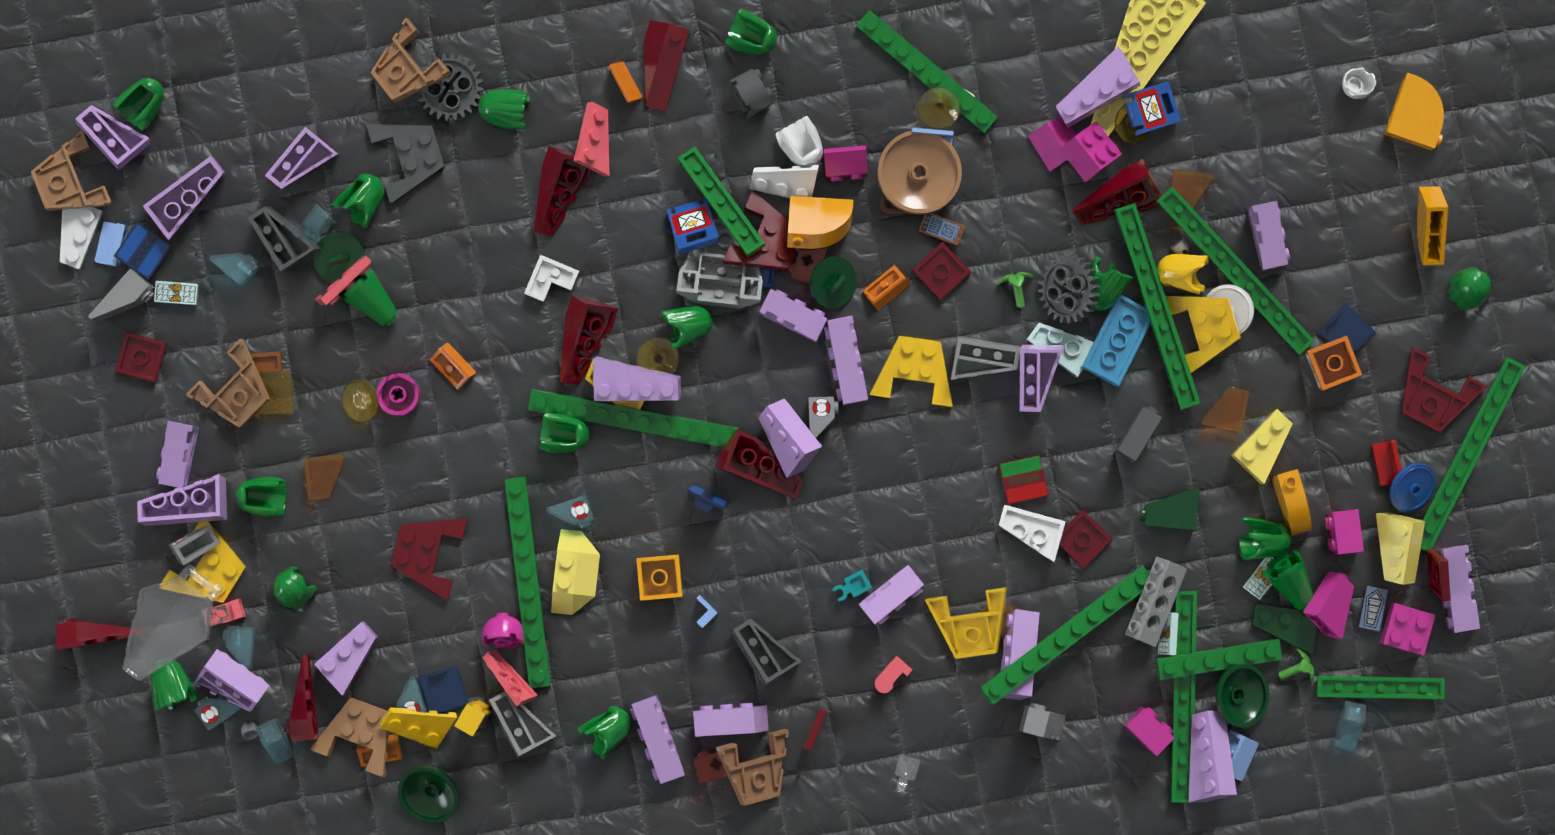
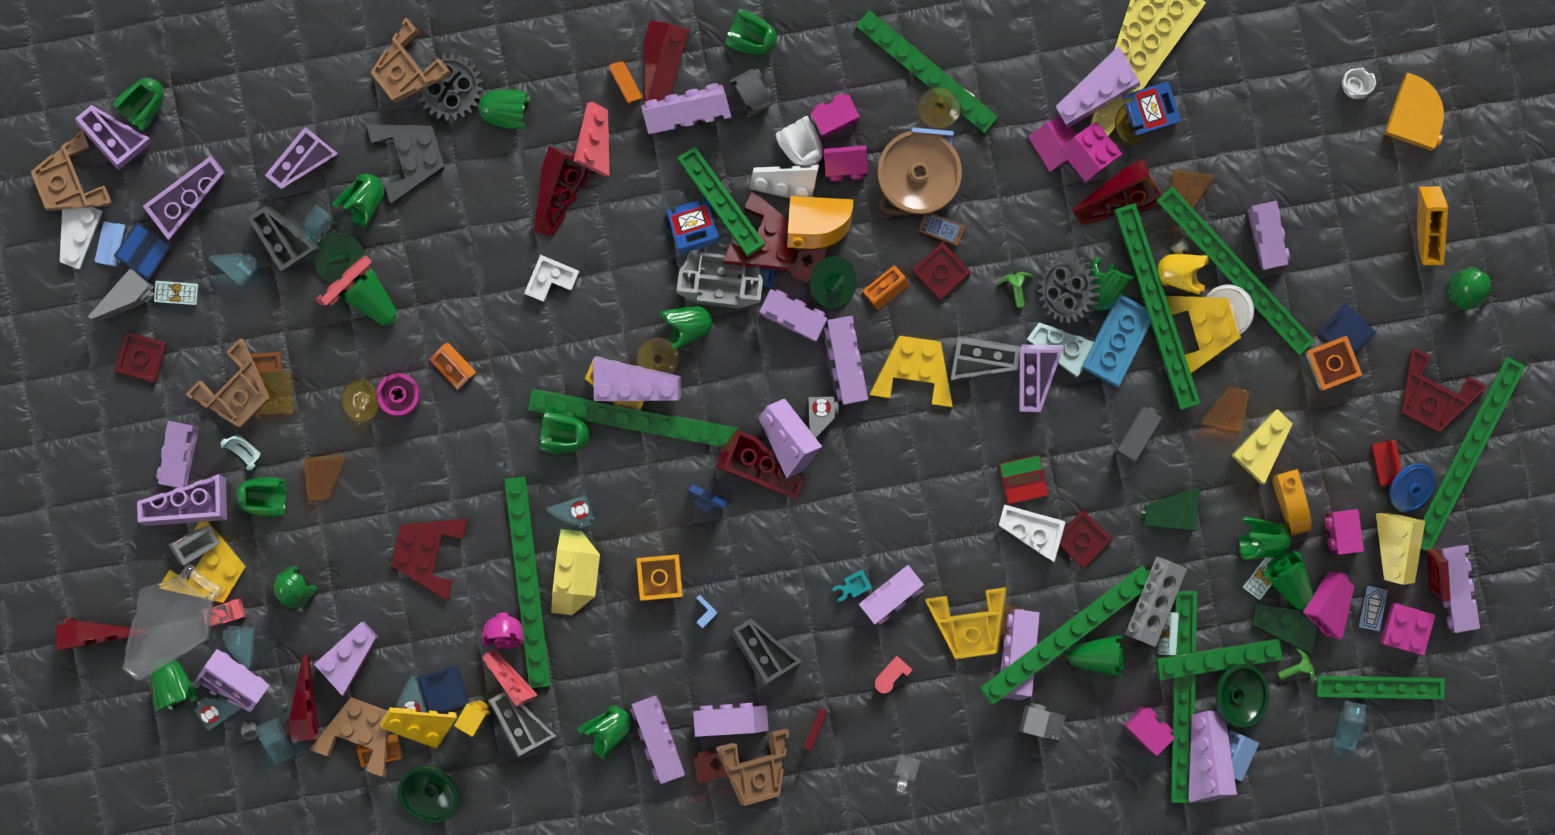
dark red wedge [560,296,618,385] -> none
none -> light aqua helmet [220,435,260,471]
none -> lavender wedge [641,83,731,134]
none -> dark pink brick [810,93,860,140]
none -> green cone [1066,635,1125,678]

